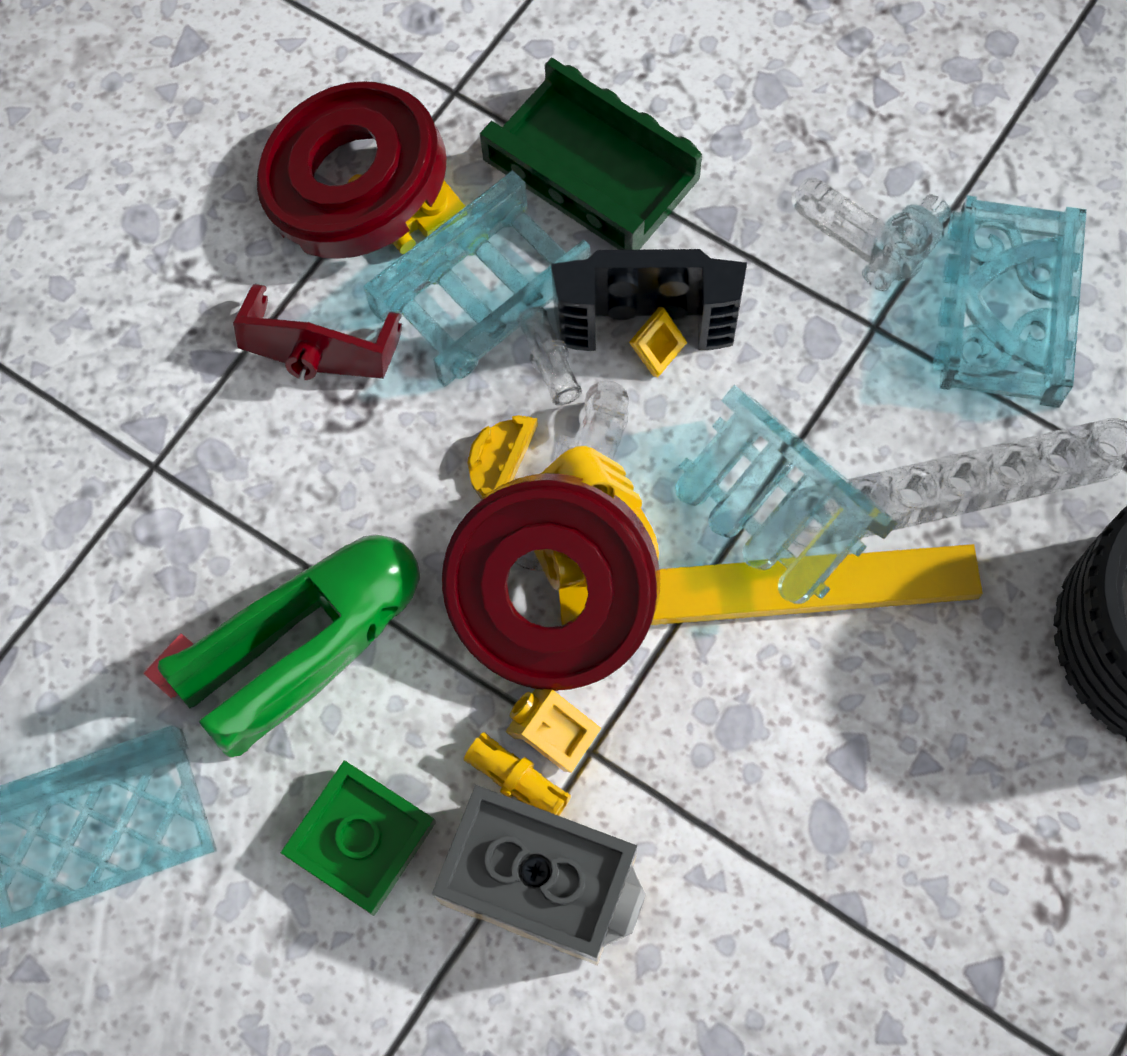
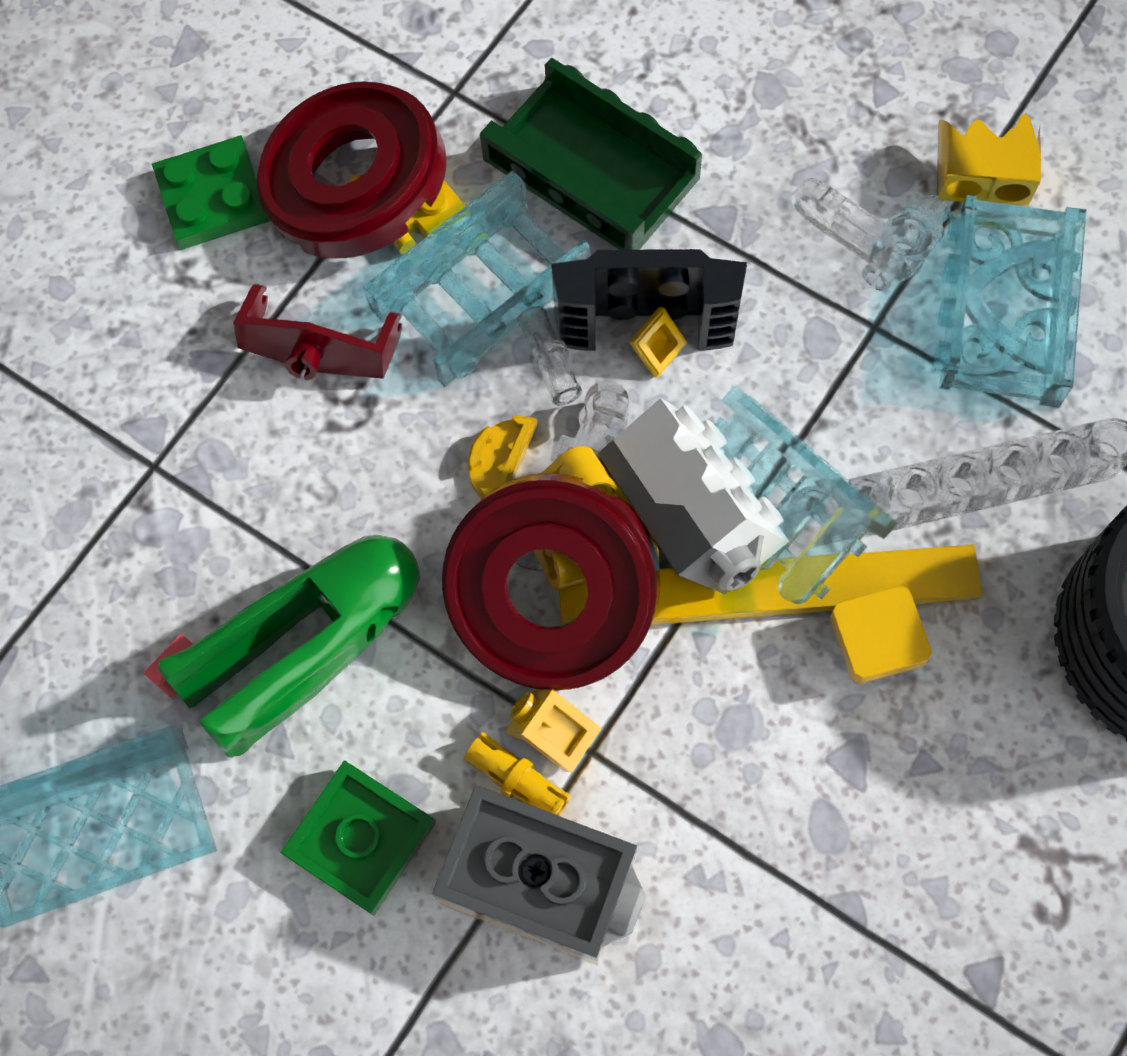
none -> green plate [152,135,270,250]
none -> white piece [598,398,789,594]
none -> yellow piece [830,585,932,684]
none -> yellow piece [937,113,1041,206]

